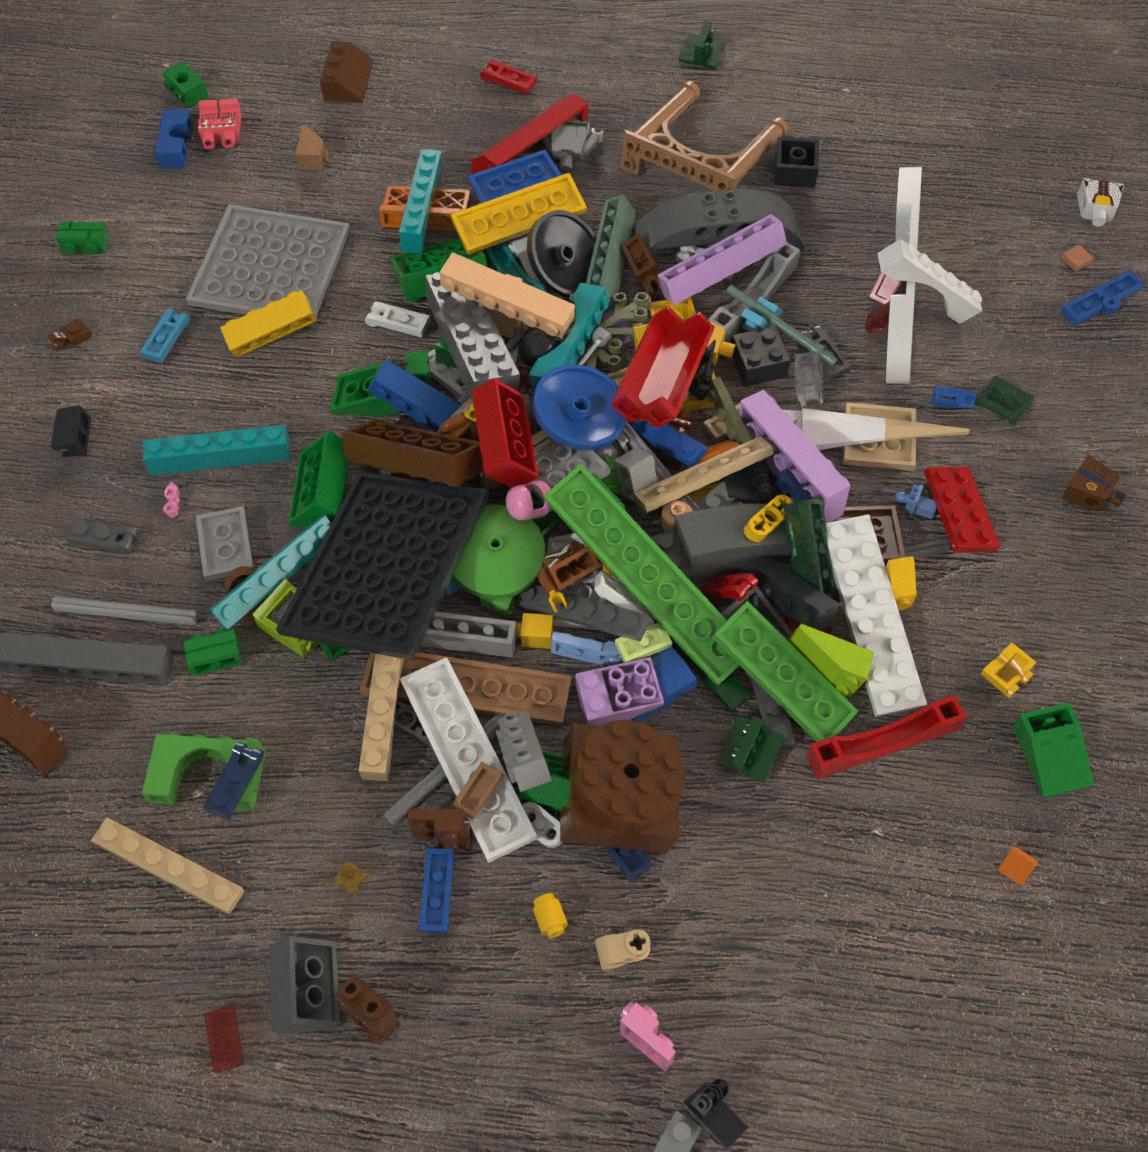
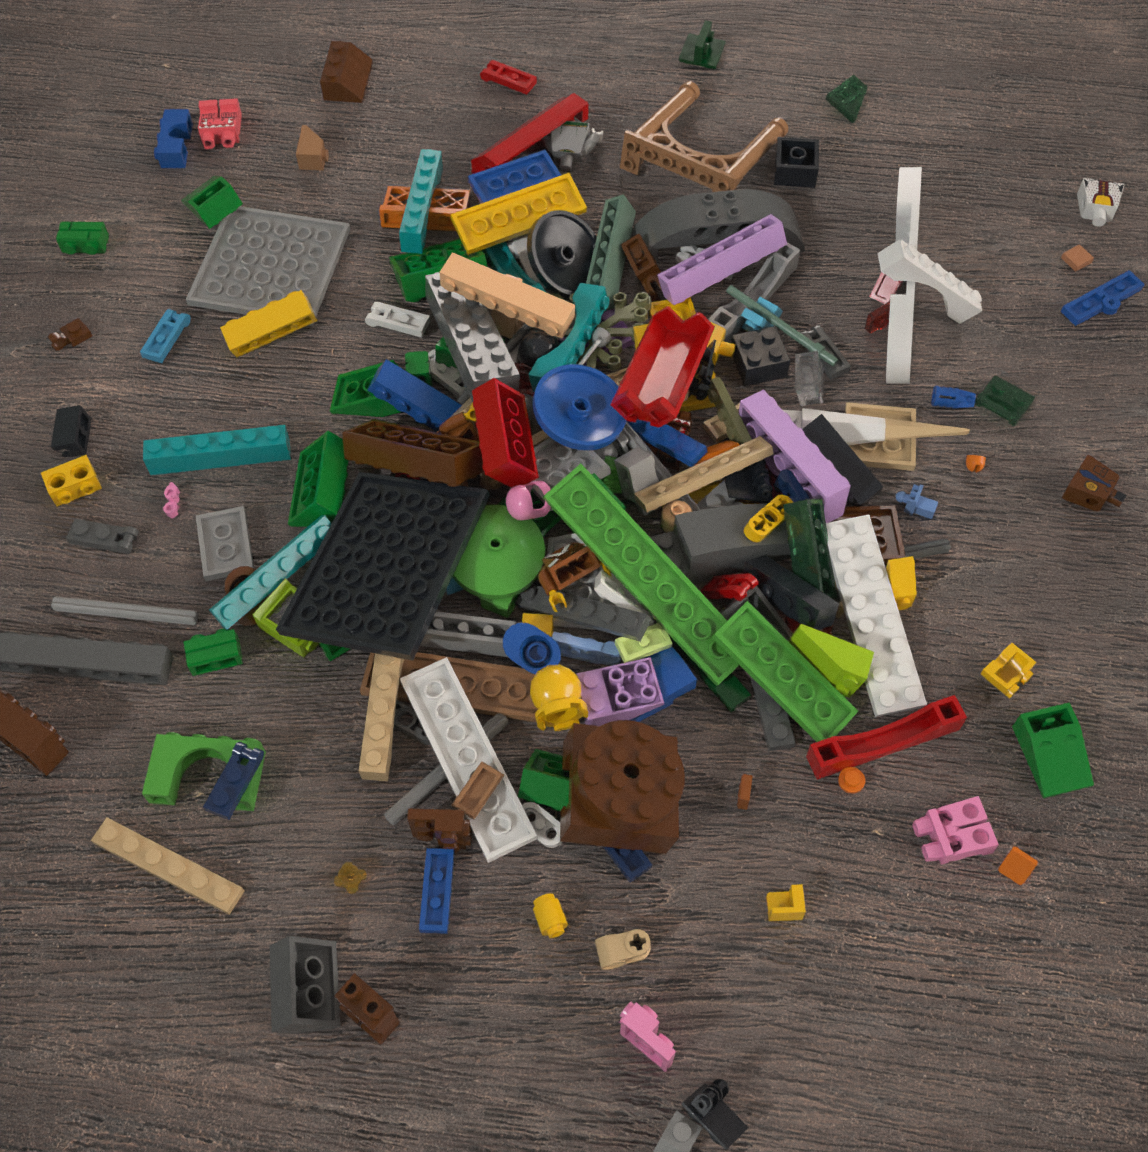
green brick [162,61,209,108] -> none
clear red plate [204,1005,244,1074] -> none
light grey brick [496,710,552,792] -> none
dark green bracket [716,716,785,783] -> none
red plate [924,467,1001,553] -> none
none -> yellow brick [41,455,102,507]
none -> green slope [181,176,243,229]
none -> blue piece [503,623,561,674]
none -> yellow tile [530,664,588,731]
none -> dark orange tile [737,774,753,810]
none -> yellow panel [766,884,806,921]
none -> black brick [802,414,883,507]
none -> clear green wing [825,75,868,123]
none -> orange plate [838,767,865,794]
none -> bright pink hips [912,796,999,865]
none -> orange hinge [966,455,986,473]

